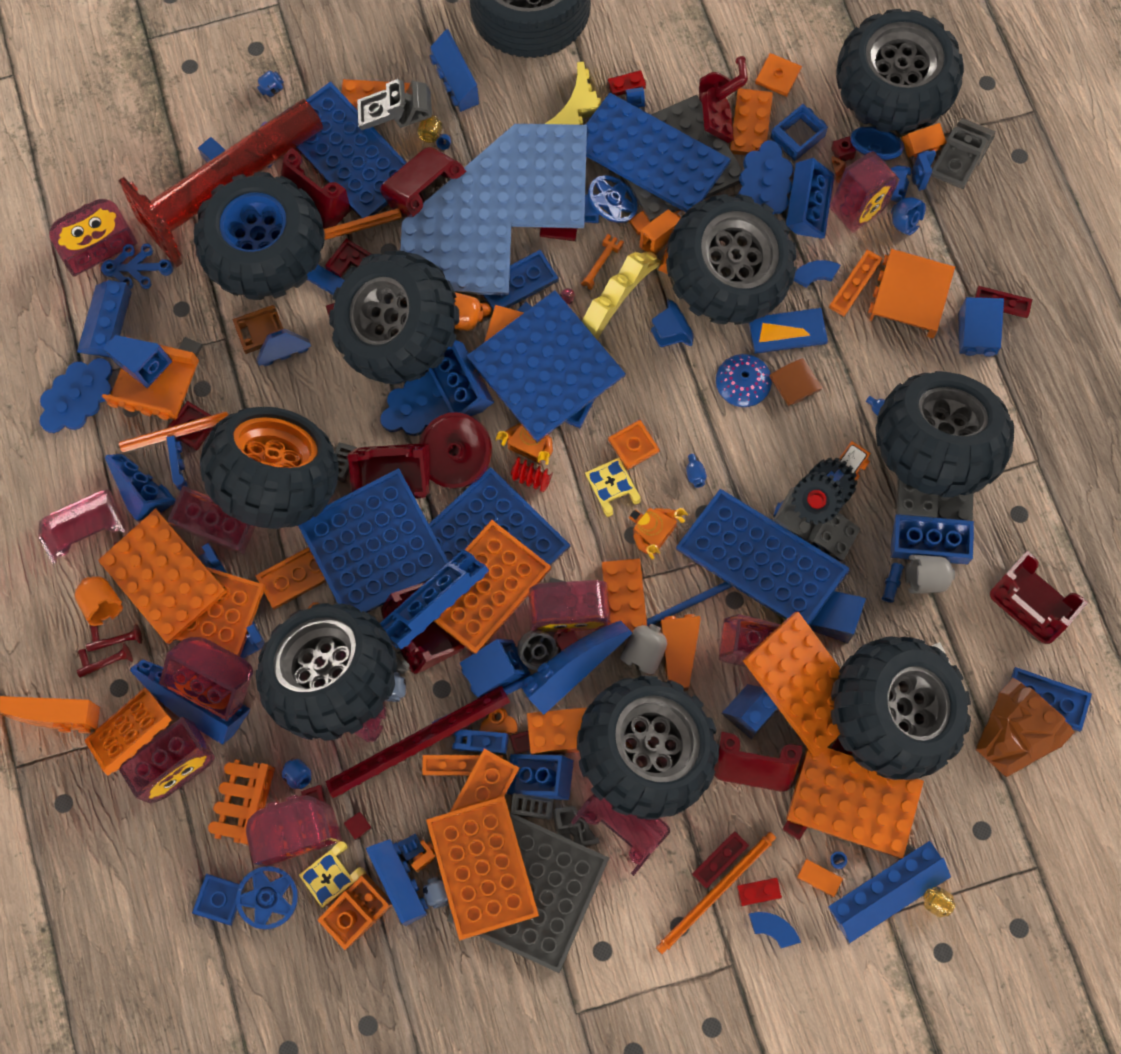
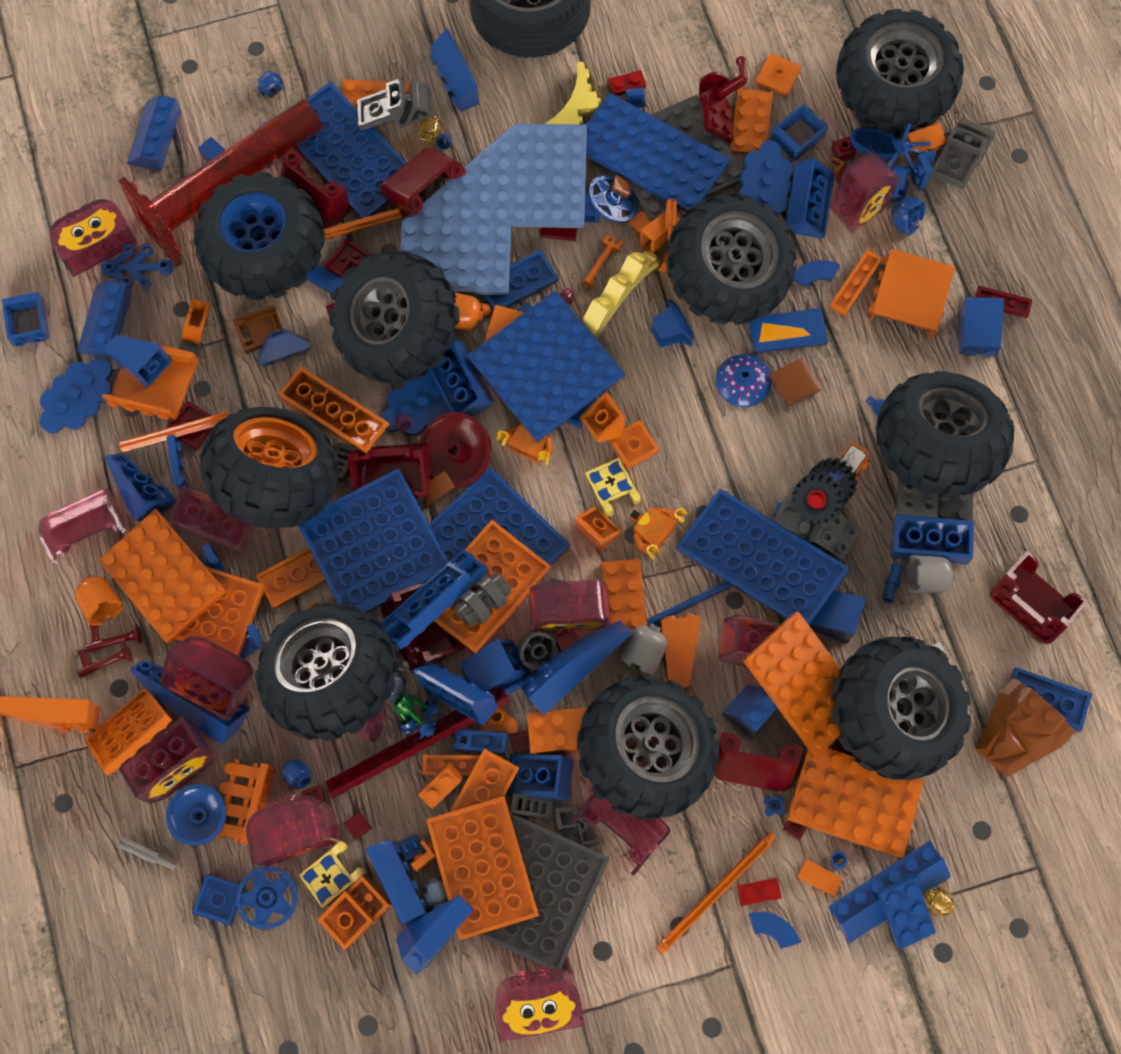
red piece [511,457,553,492] -> none
blue plant [686,454,707,488] -> none
dark red plate [691,831,749,889] -> none
none -> blue window [2,292,50,346]
none -> light grey axle [118,837,176,870]
none -> blue slope [127,95,181,171]
none -> blue dish [166,784,227,846]
none -> orange piece [181,298,210,345]
none -> orange slope [278,366,389,453]
none -> plant [393,694,439,739]
none -> clear pink hinge [395,414,412,431]
none -> blue wedge [396,895,474,975]
none -> blue slope [413,664,498,726]
none -> orange brick [418,762,463,809]
none -> dark orange slope [425,471,456,508]
none -> dark grey piece [455,573,512,627]
none -> clear pink brick [495,967,585,1042]
none -> orange slope [575,506,623,552]
none -> orange slope [579,392,626,442]
none -> dark orange tile [611,174,632,198]
none -> orange axle [665,198,677,241]
none -> blue plate [763,795,785,817]
none -> blue plate [877,875,936,950]
none -> blue plant [886,123,931,173]

